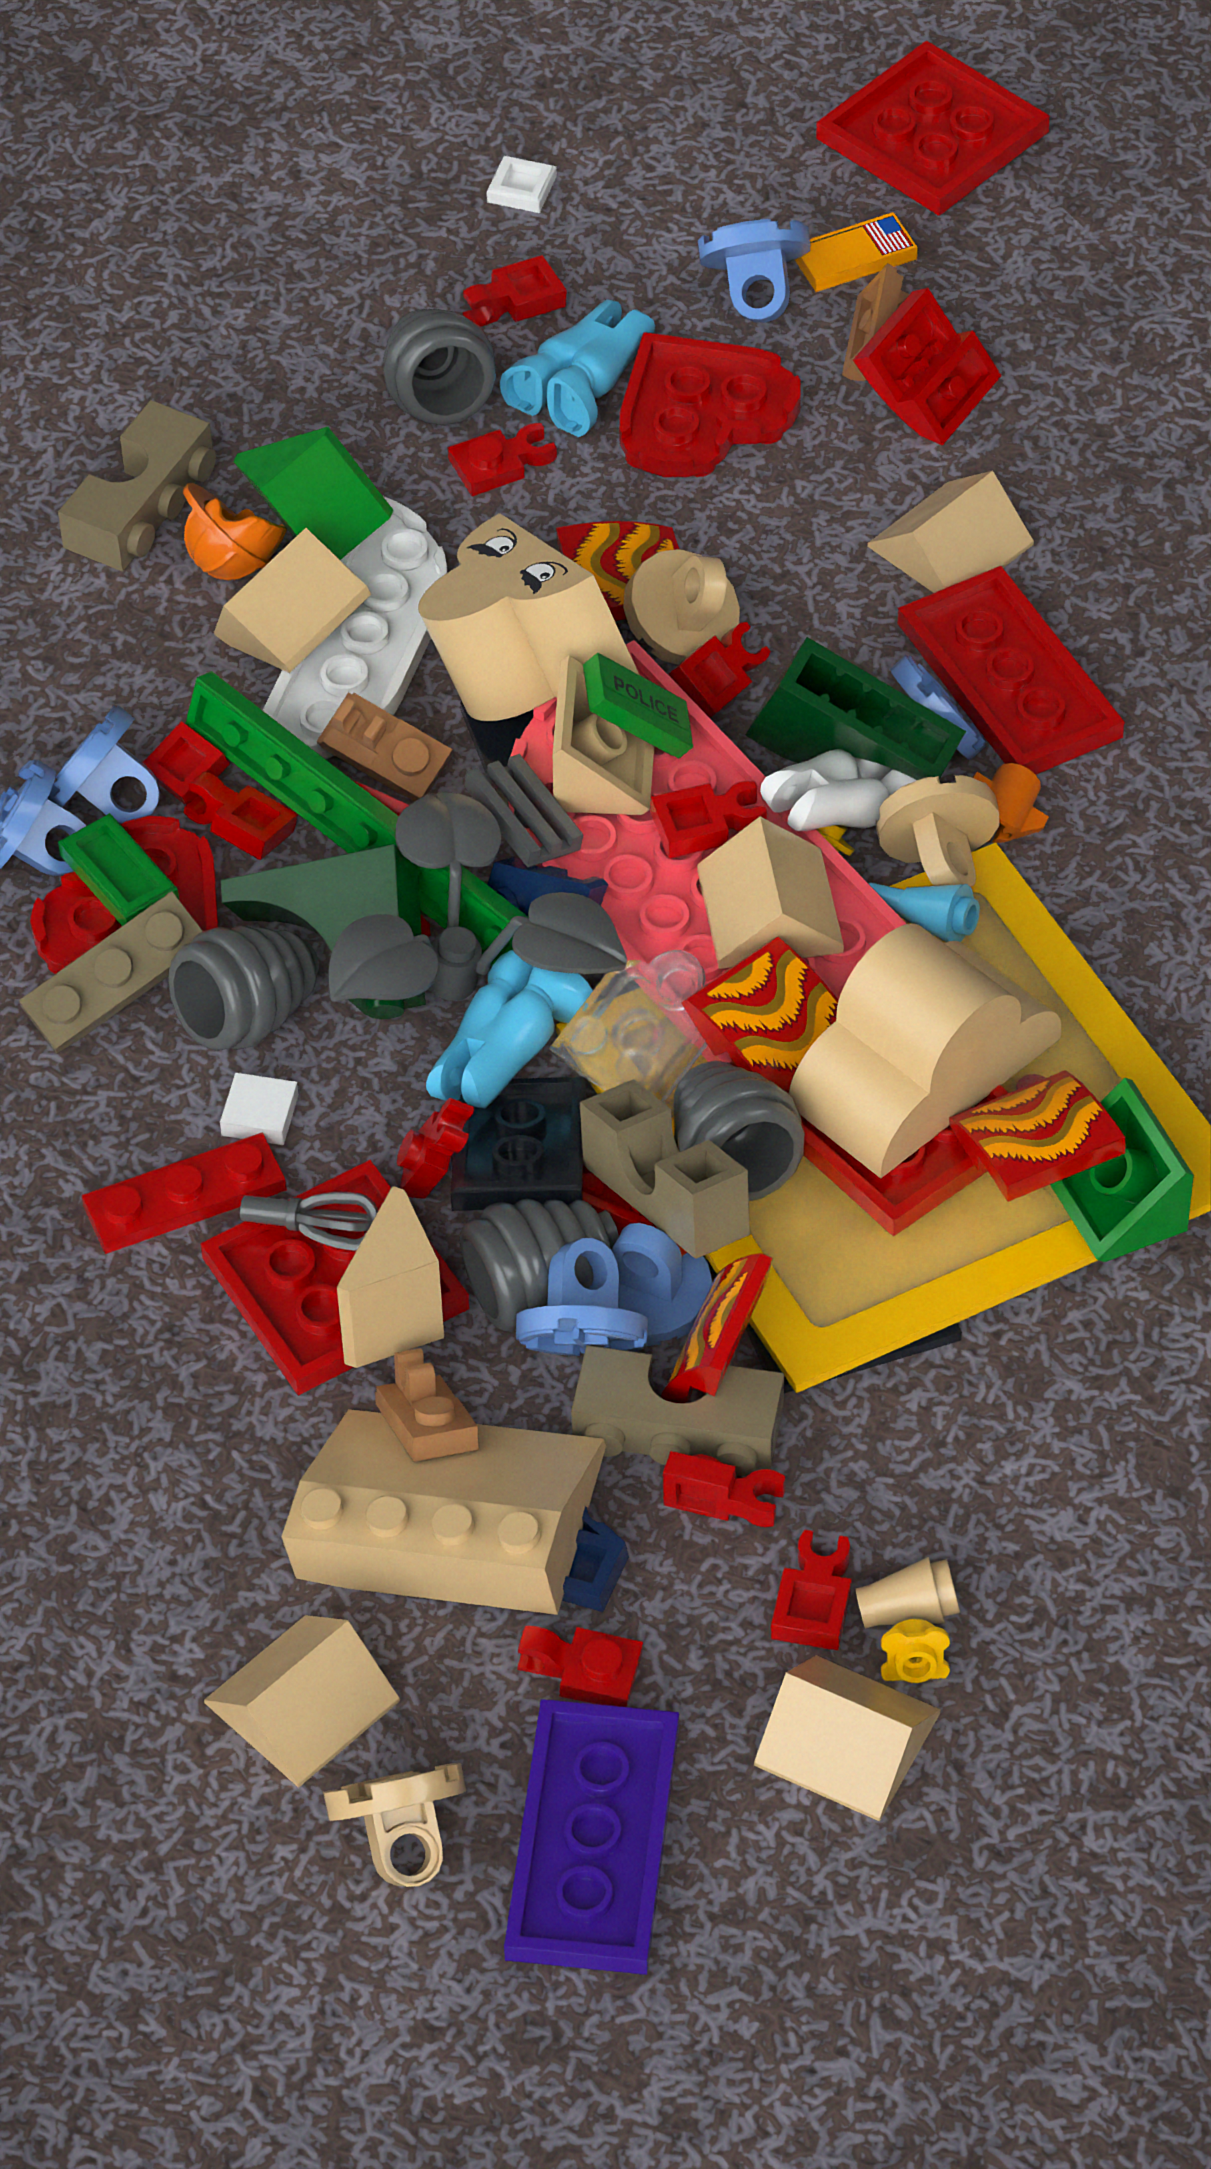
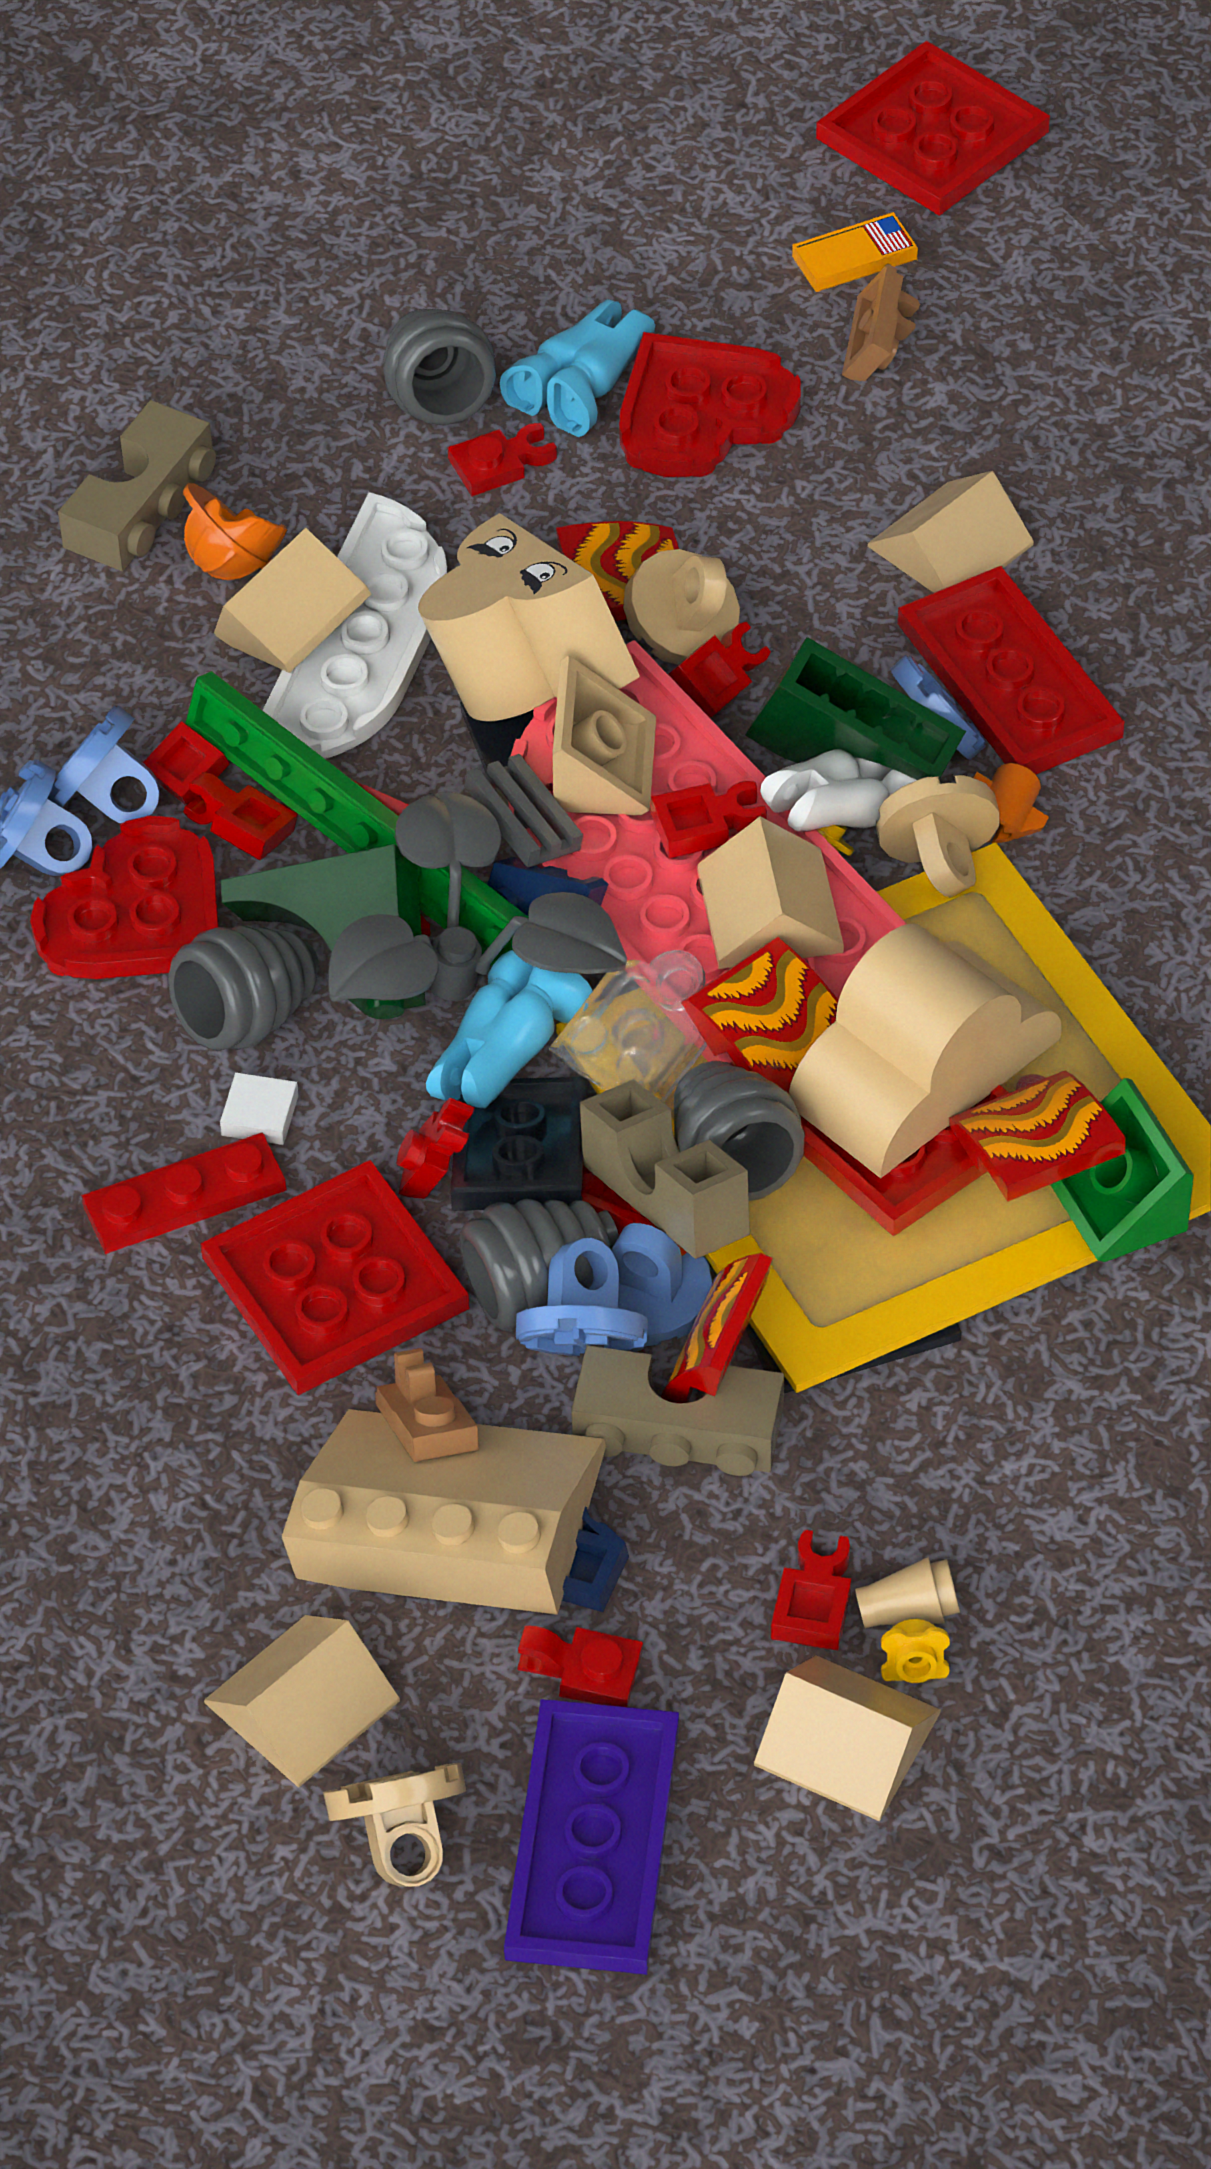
dark tan plate [19,891,202,1053] -> none
green tile [58,813,179,926] -> none
green slope [233,427,394,560] -> none
dark grey piece [240,1192,378,1251] -> none
medium nougat plate [317,692,453,801] -> none
tan slope [337,1186,444,1368] -> none
red plate [462,255,567,327] -> none
white tile [487,156,557,213] -> none
green tile [583,653,693,759] -> none
red plate [663,1451,786,1527] -> none
medium blue tile [698,219,811,323] -> none
red slope [853,288,1002,445] -> none
medium azure cone [869,883,980,942] -> none

